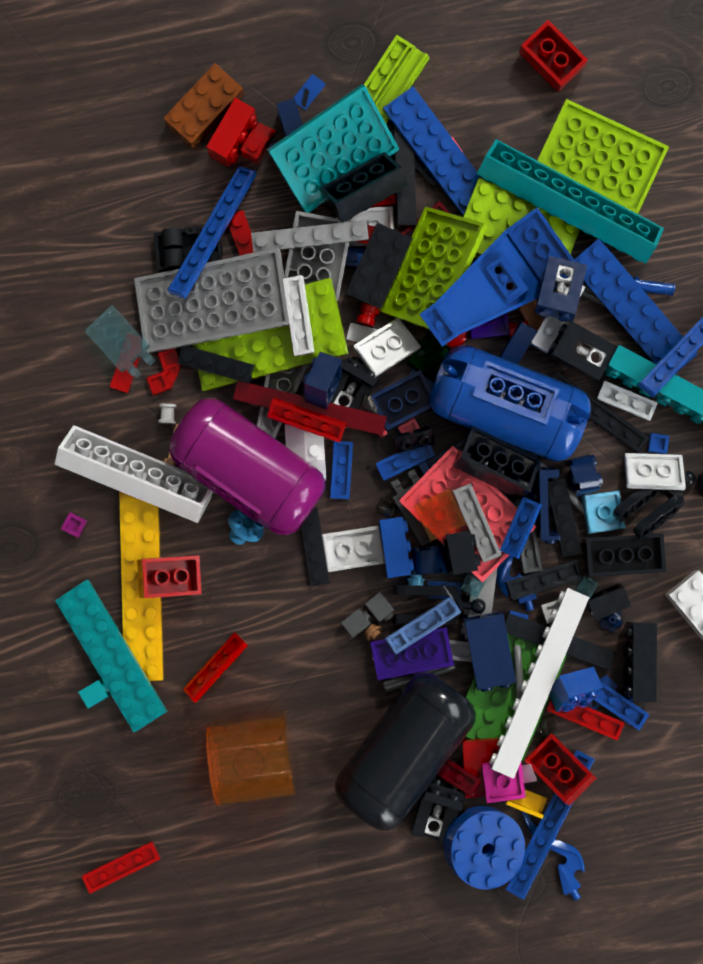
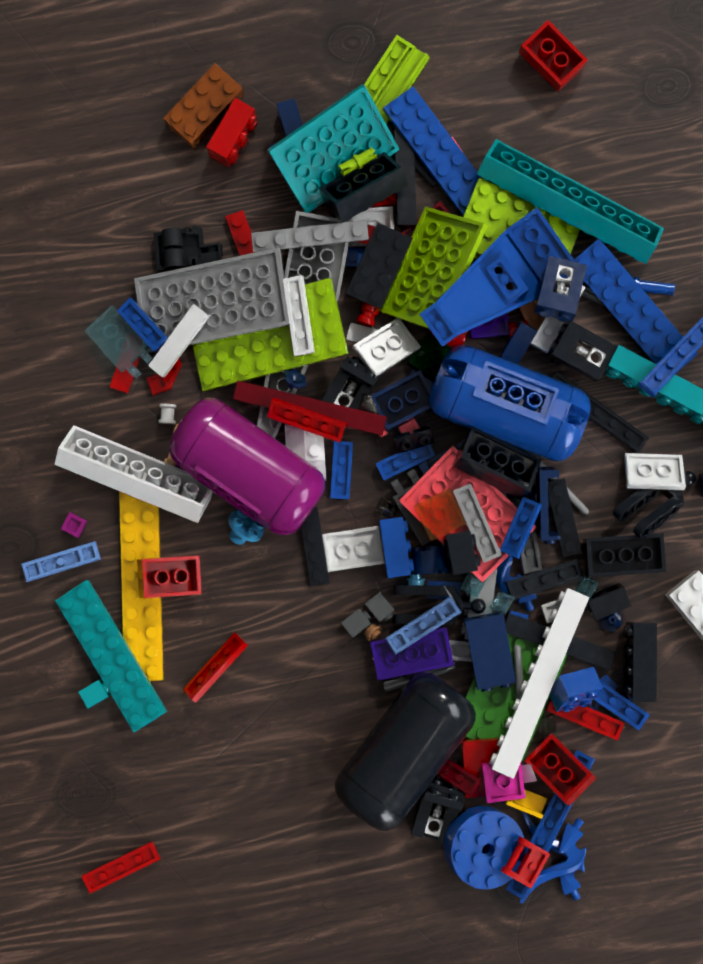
blue tile [168,166,257,299] -> none
black plate [178,346,255,383] -> none
clear orange brick [206,711,297,806] -> none
red slope [240,122,276,164] -> none
blue sticker [294,74,326,110] -> none
dark blue brick [303,352,342,410] -> none
lime plate [537,99,669,214] -> none
dark blue brick [565,454,603,497] -> none
medium azure tile [581,490,625,534] -> none
white plate [596,381,657,421] -> none
blue tile [647,433,670,454] -> none
none -> medium blue plate [21,541,101,582]
none -> blue plate [117,298,168,352]
none -> white tile [148,304,210,378]
none -> dark blue plant [284,369,306,389]
none -> lime pin [338,147,377,176]
none -> clear light blue slope [489,592,515,613]
none -> red plate [500,836,550,889]
none -> blue piece [520,817,586,904]

